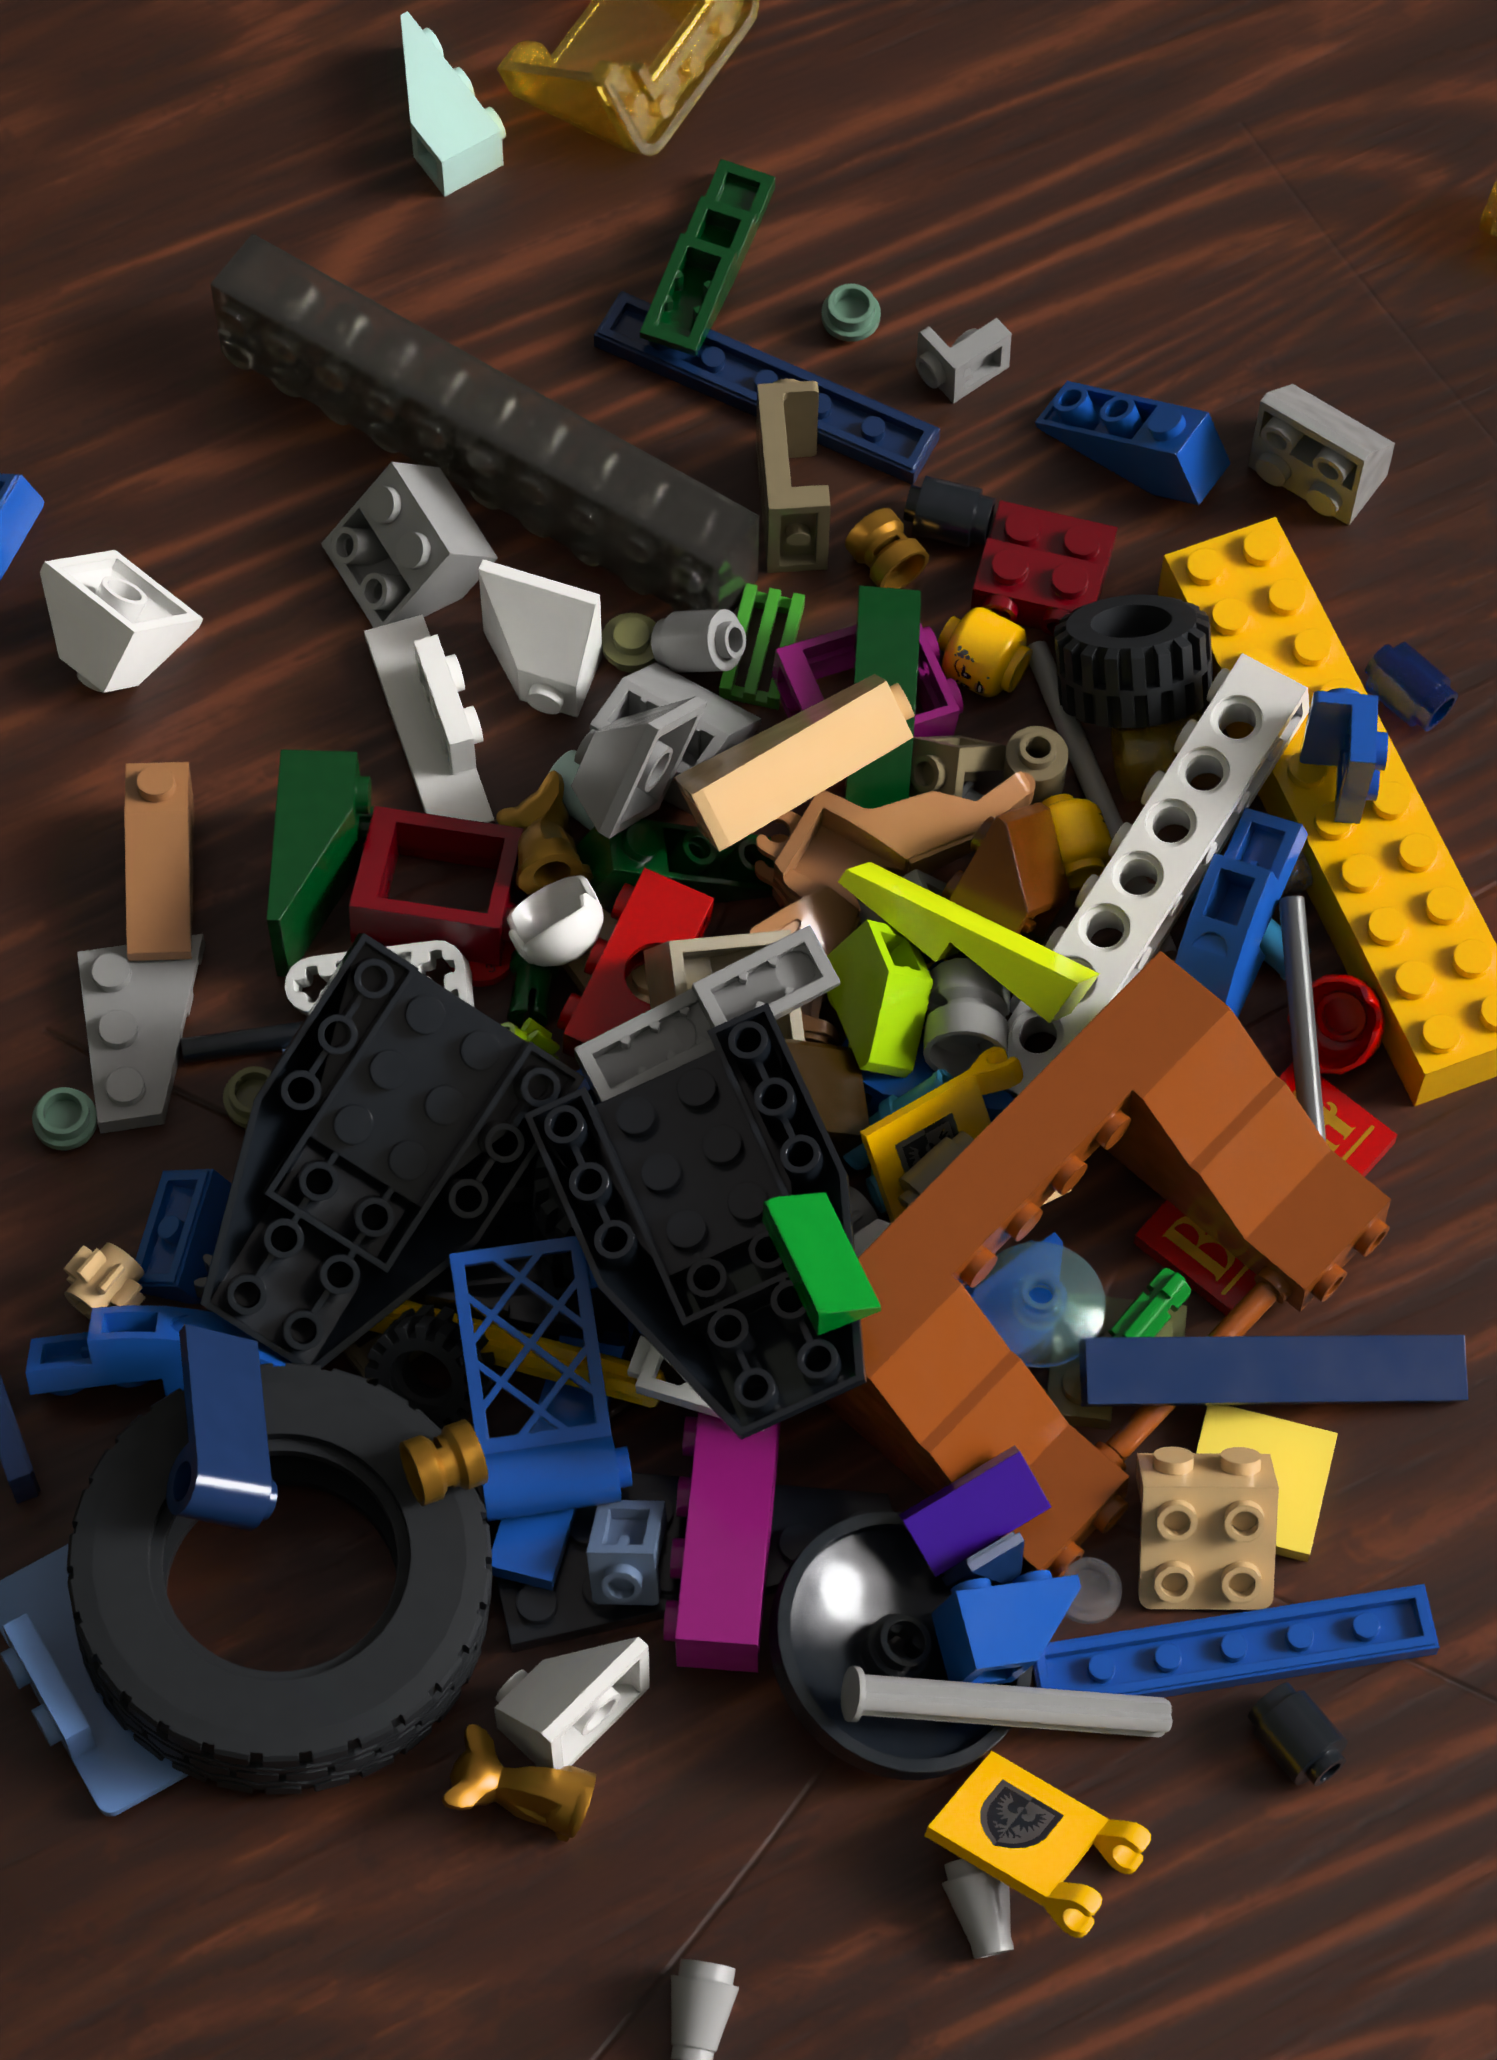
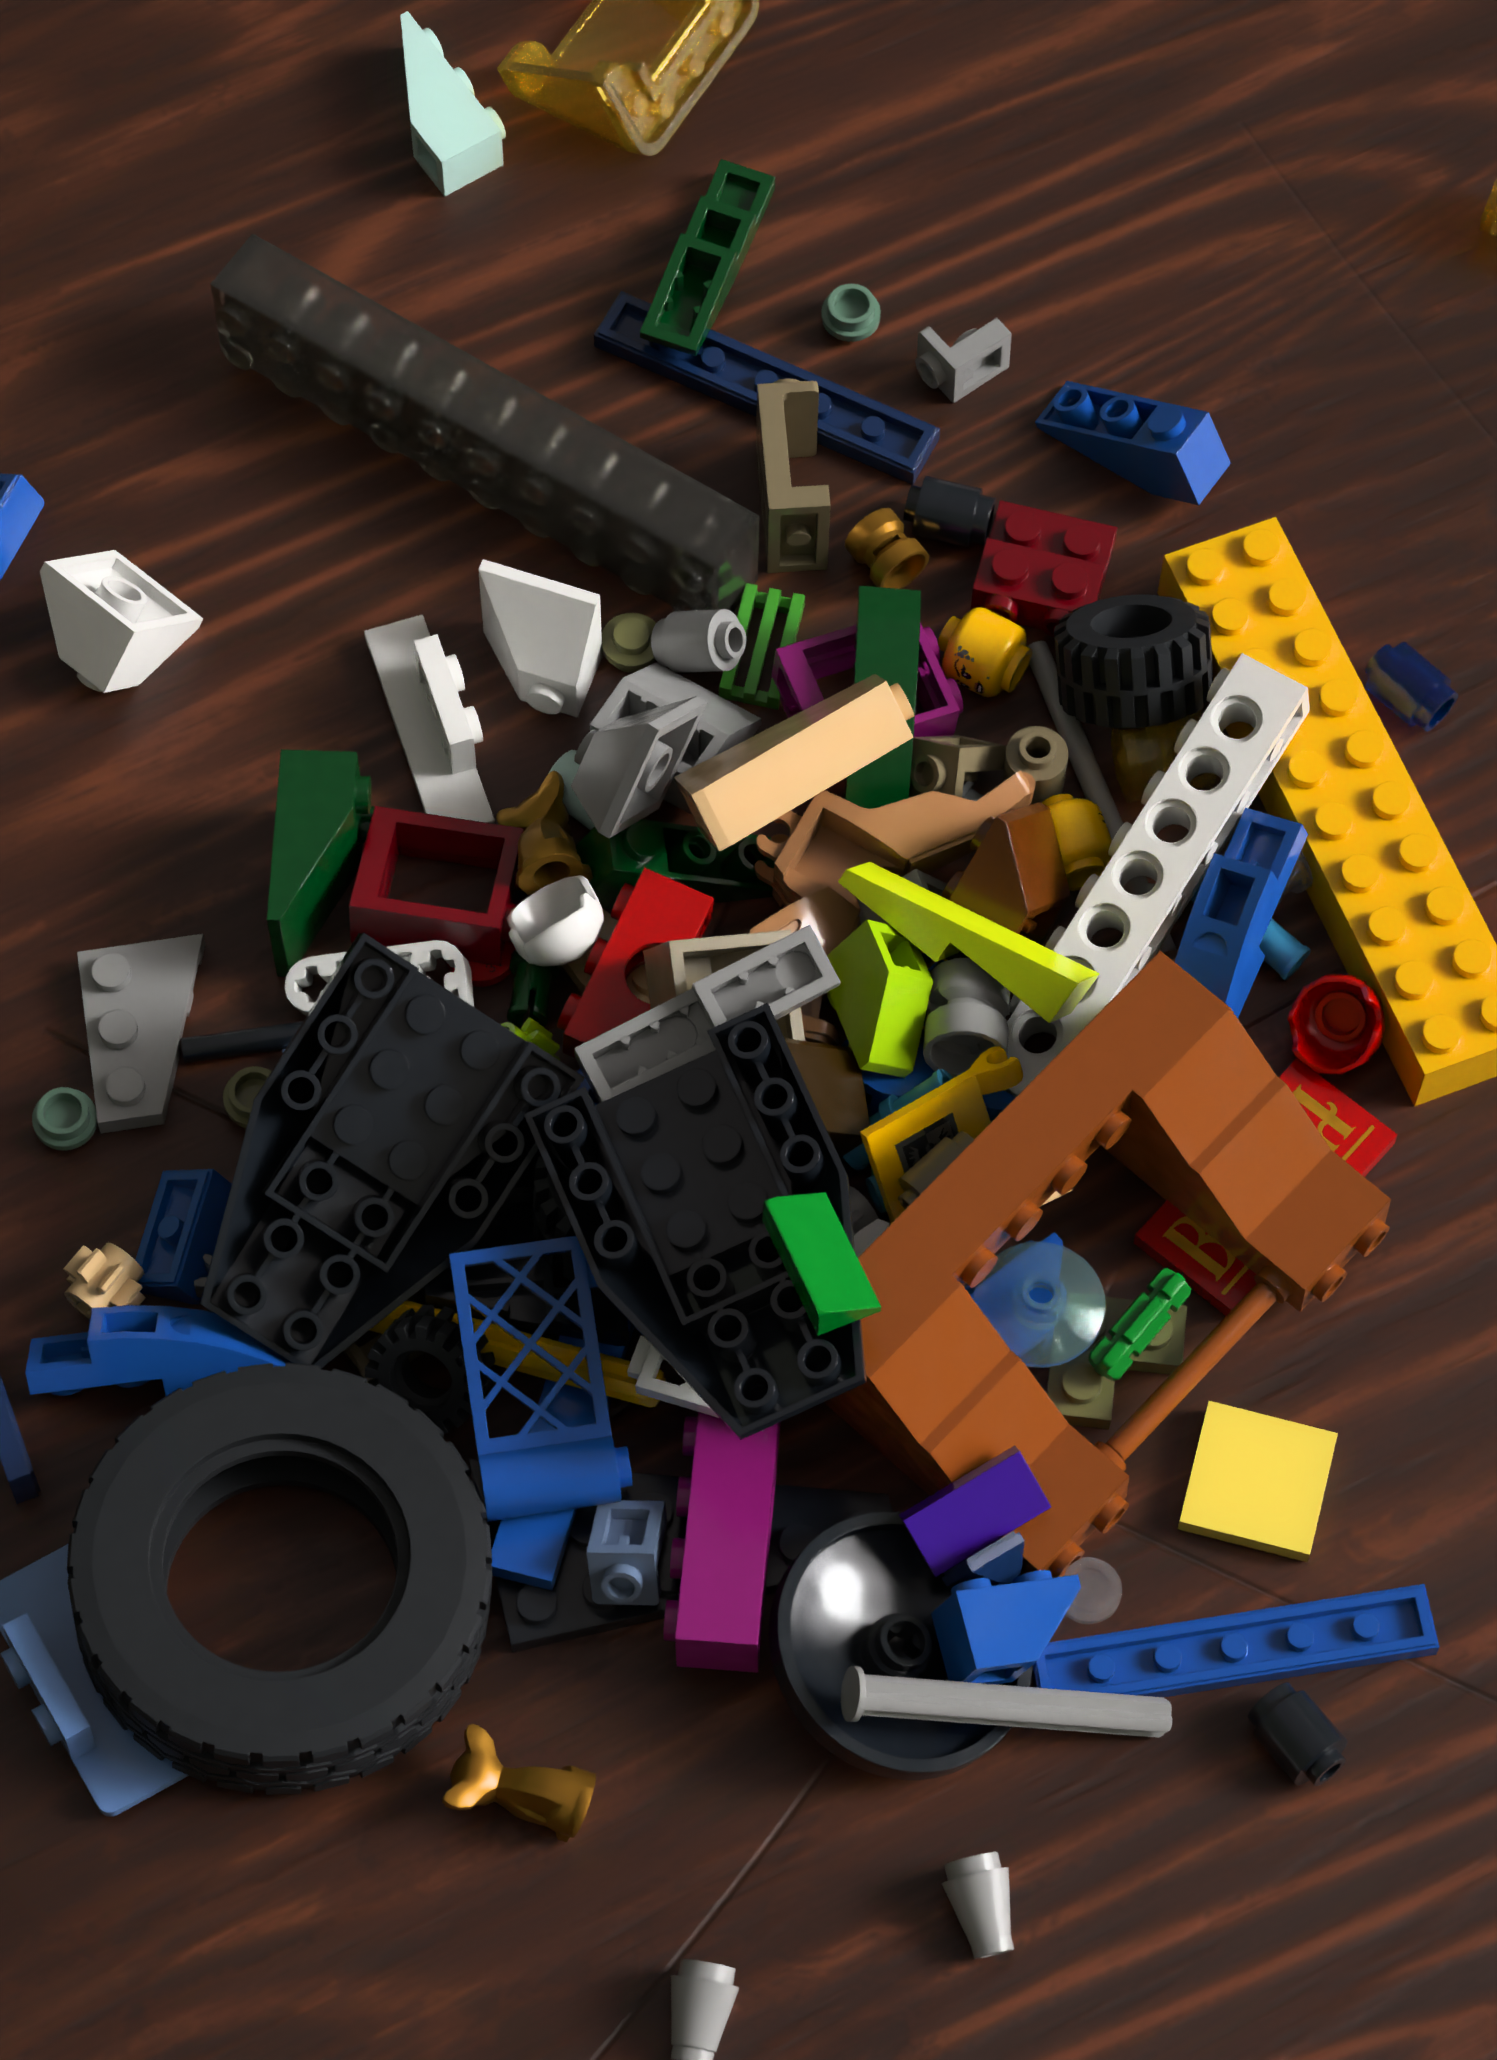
medium nougat slope [124,762,194,961] -> none
dark blue door [166,1324,278,1531] -> none
light grey slope [321,462,498,628] -> none
pearl gold wheel [399,1419,489,1506] -> none
white slope [494,1637,650,1769] -> none
yellow flag [925,1751,1151,1938] -> none
dark blue tile [1079,1335,1469,1407] -> none
tan bracket [1136,1446,1279,1610] -> none
light grey slope [1248,384,1395,525] -> none
dark grey bar [1279,896,1326,1141] -> none
bracket [1300,688,1388,824] -> none

